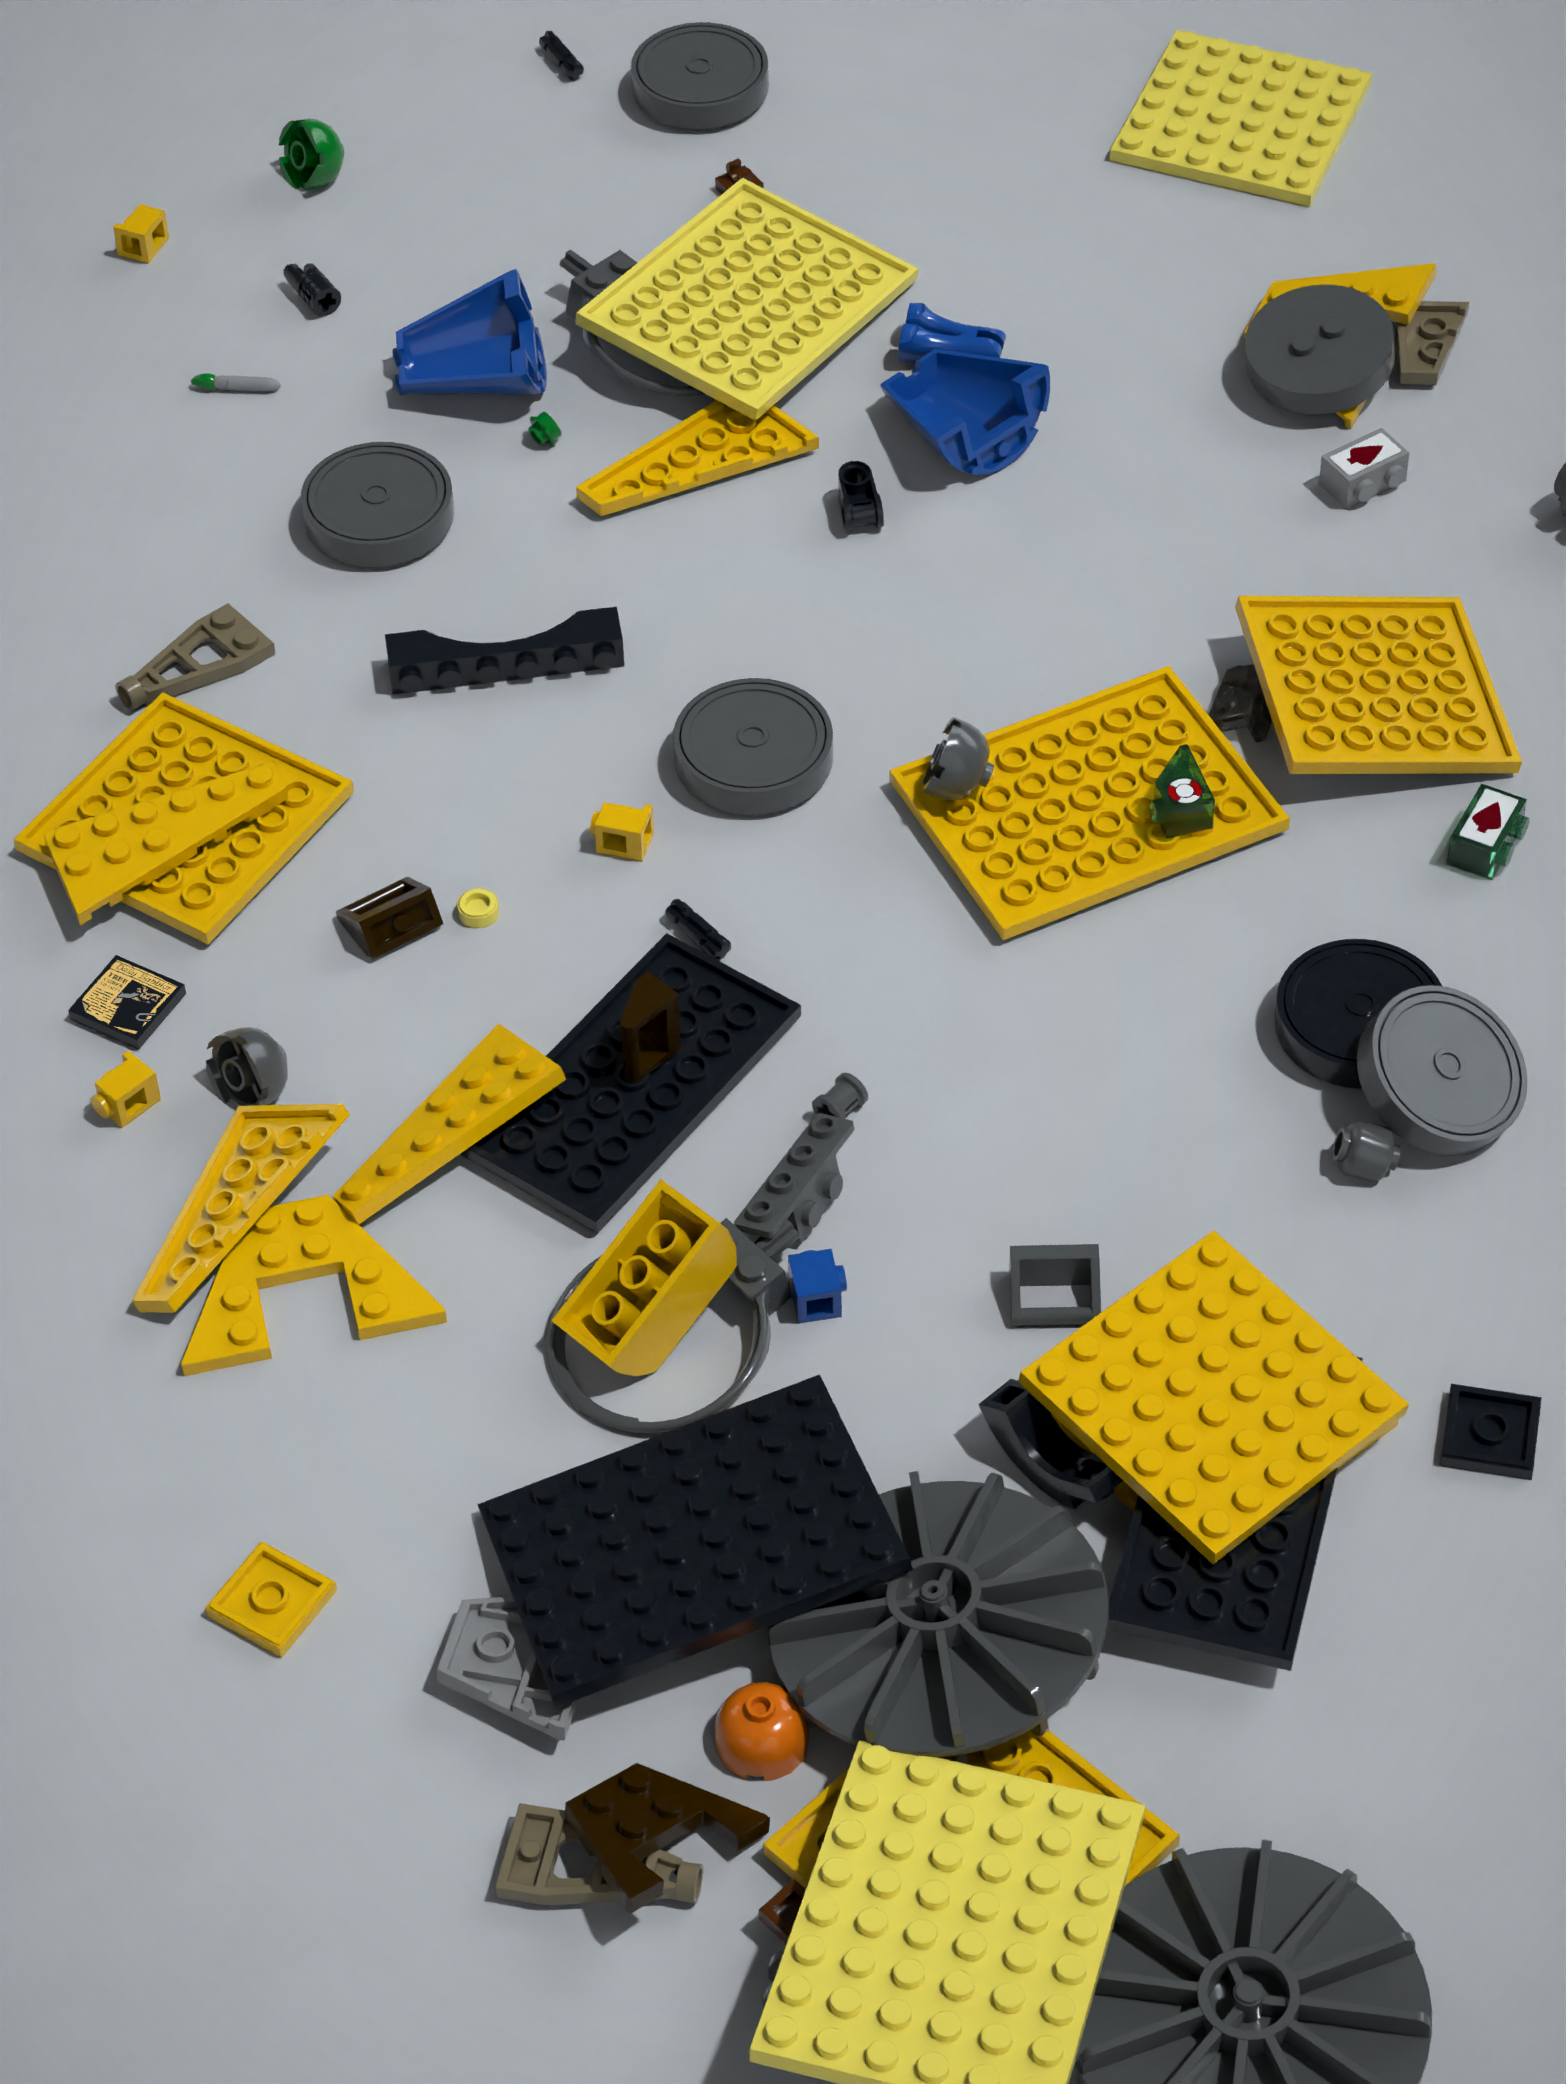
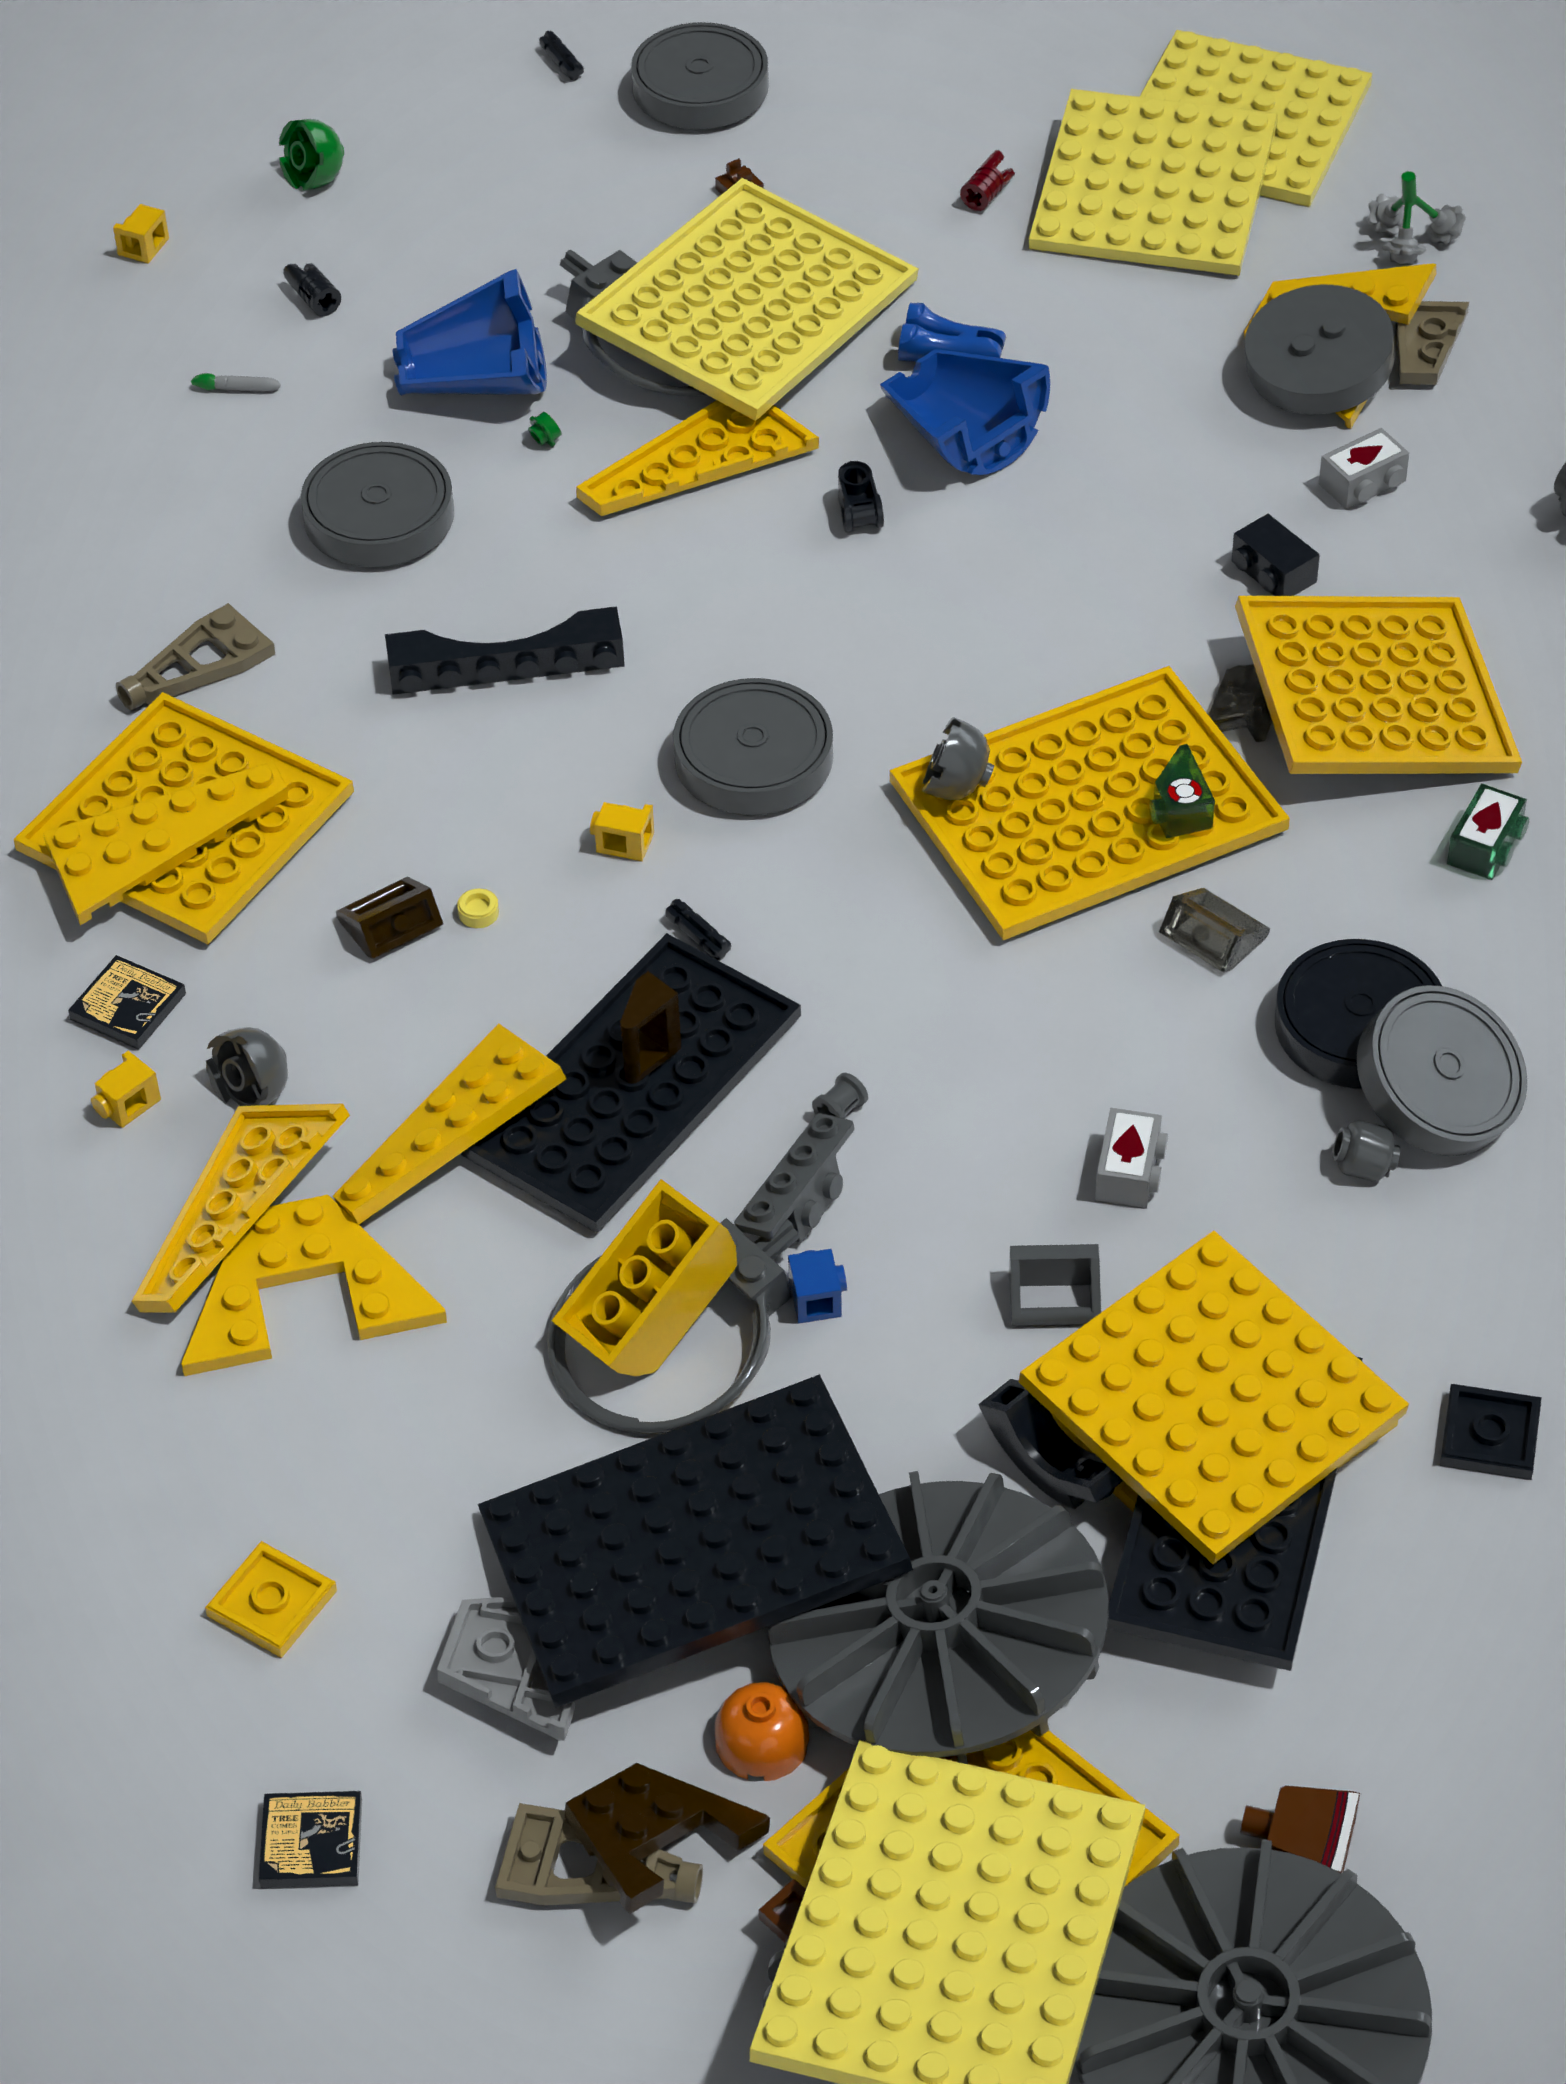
none -> tile [259,1791,362,1888]
none -> dark red hinge [960,150,1015,211]
none -> light yellow plate [1029,89,1277,276]
none -> brick [1095,1108,1168,1209]
none -> clear smoke tile [1159,888,1270,972]
none -> black piece [1231,514,1320,596]
none -> reddish brown torso [1240,1785,1360,1874]
none -> light grey plant [1367,171,1466,264]

